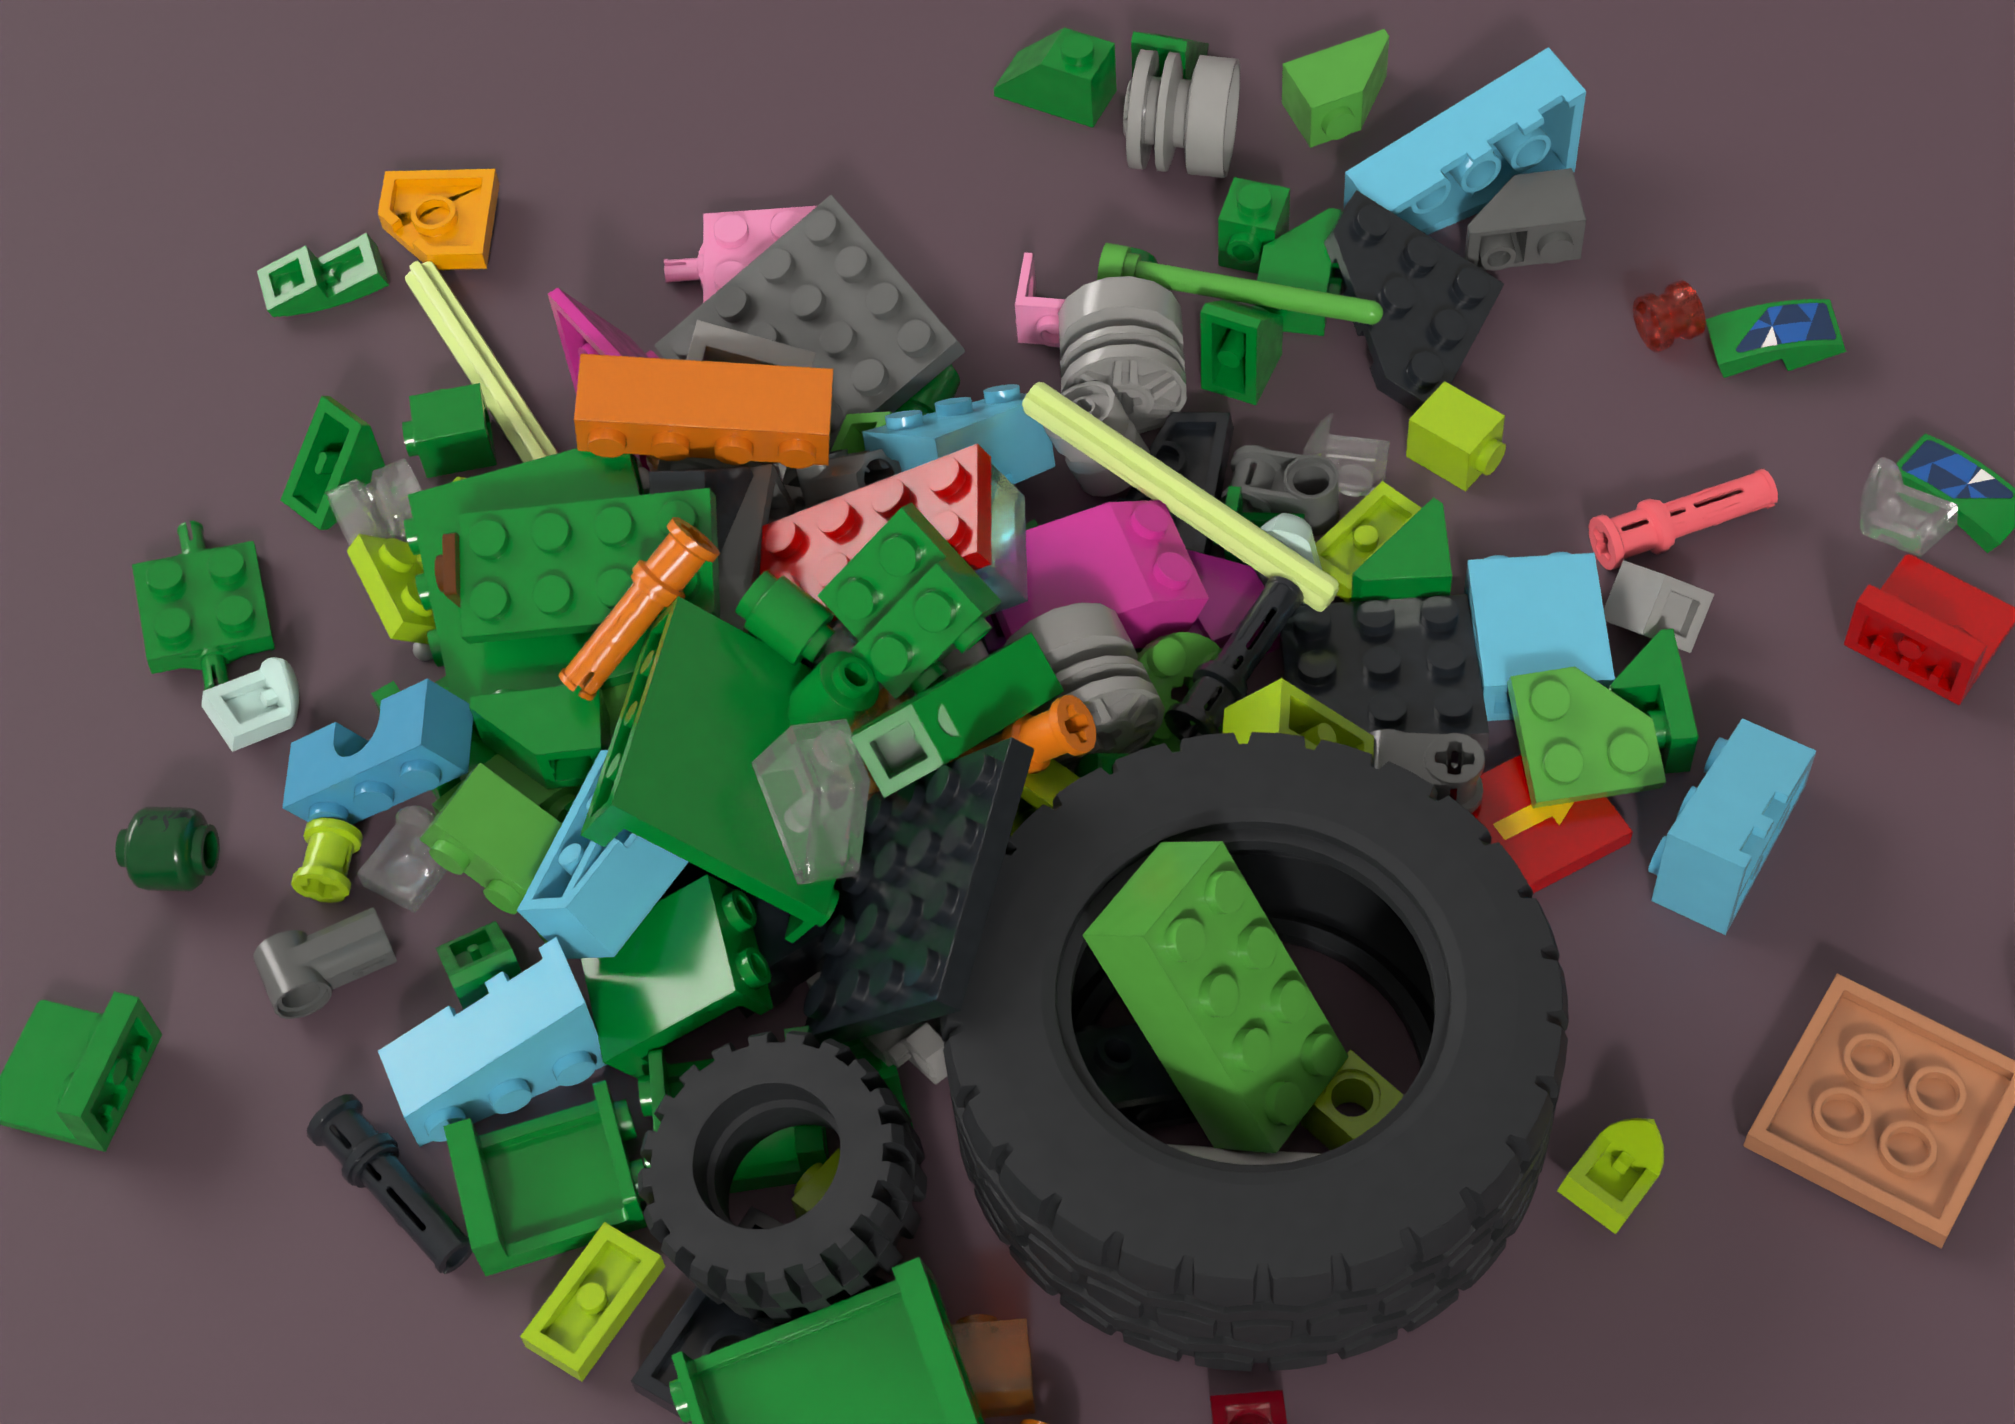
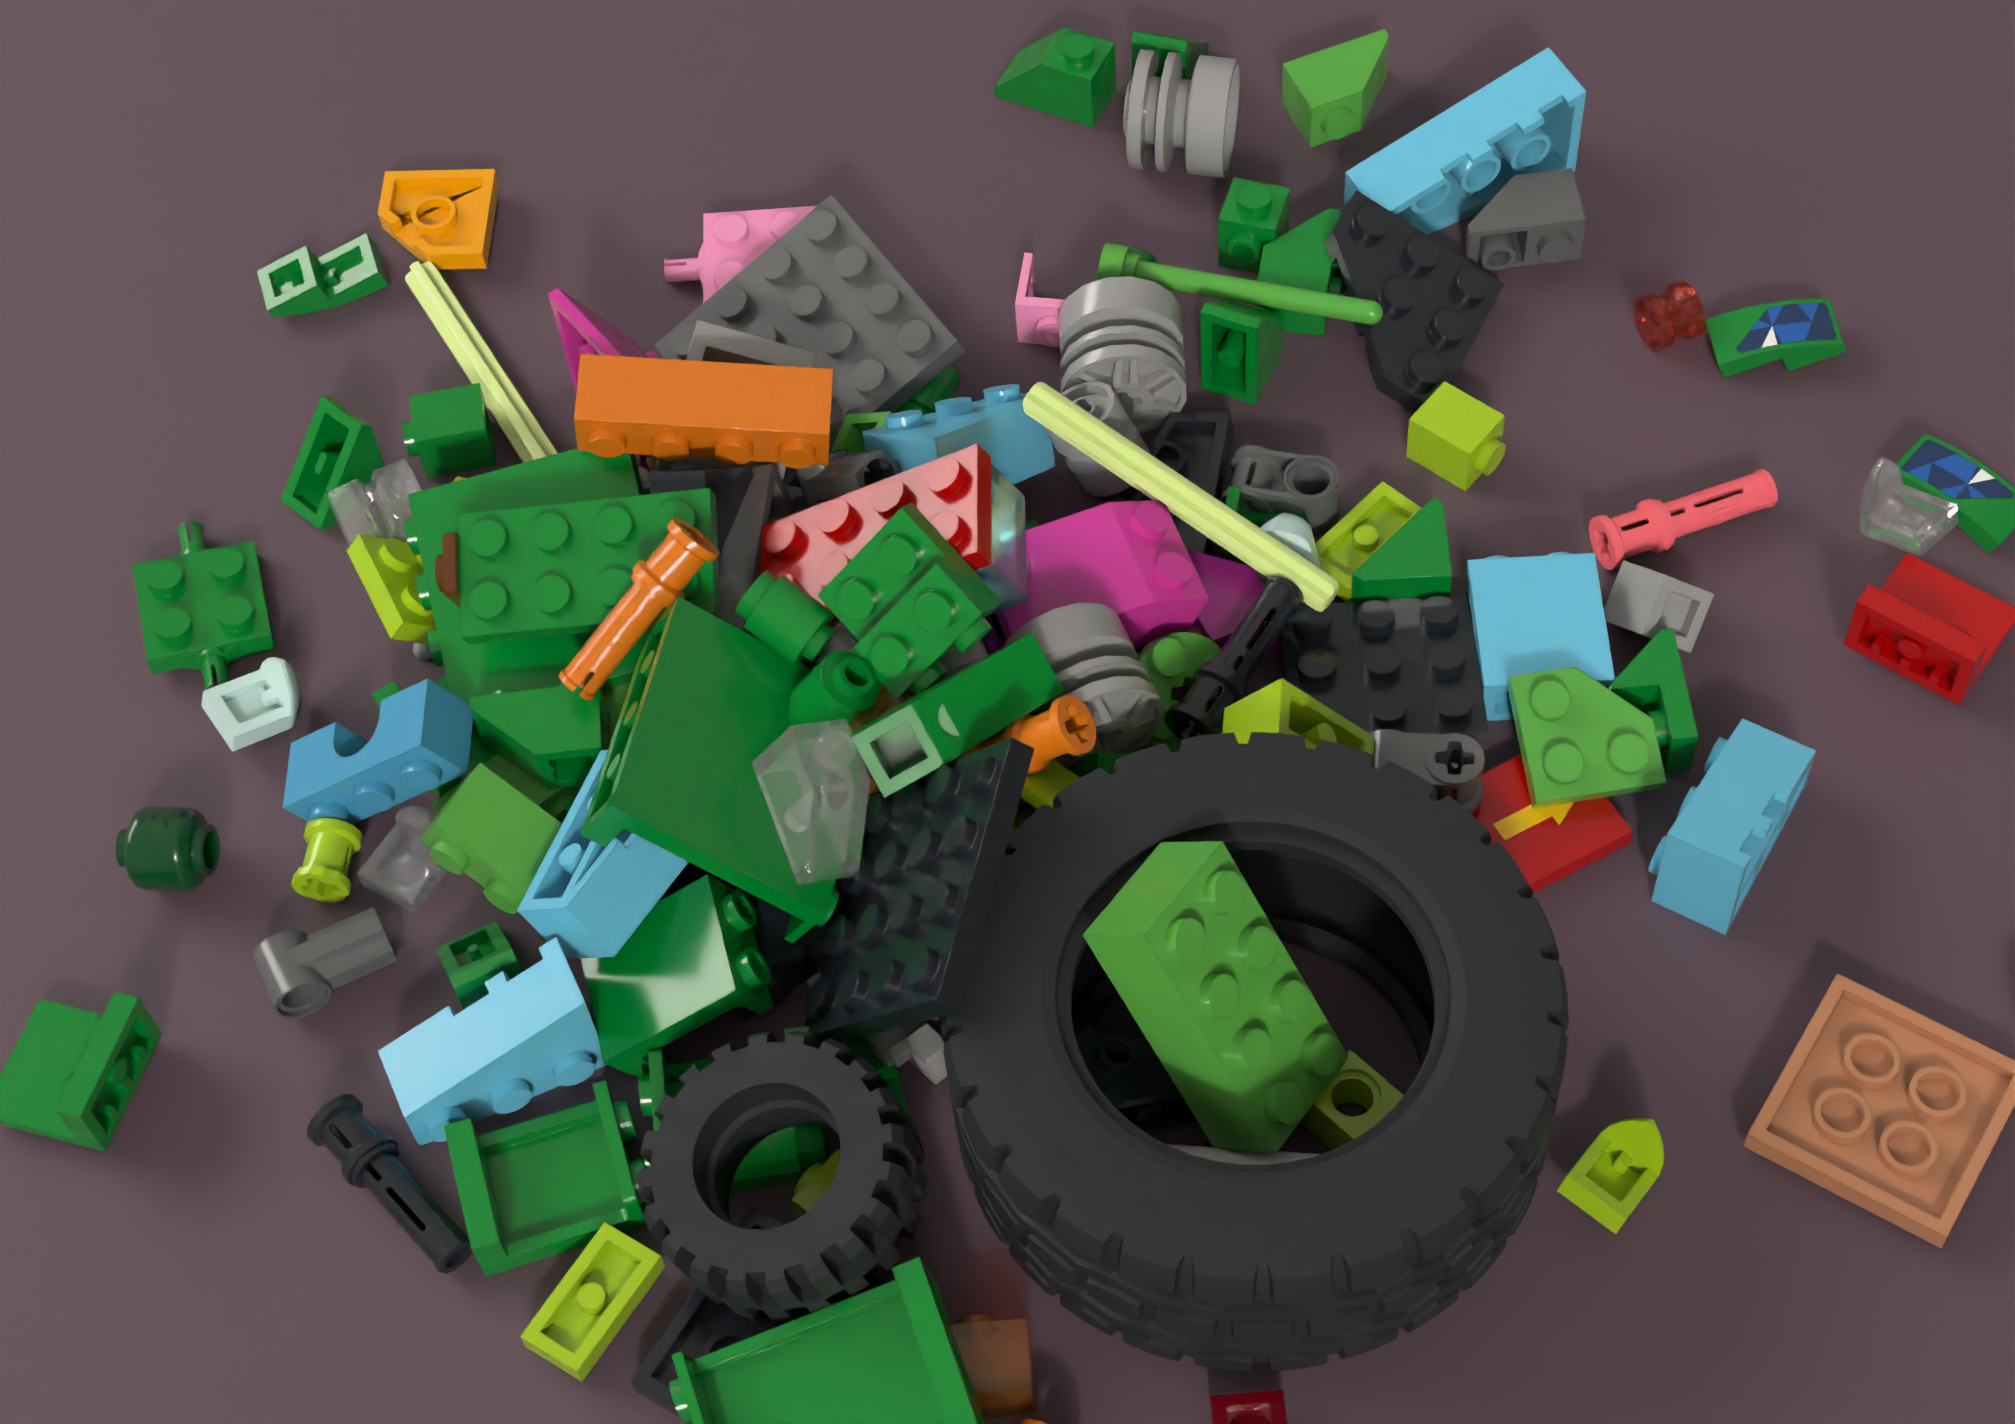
clear plate [1303,413,1390,497] -> none

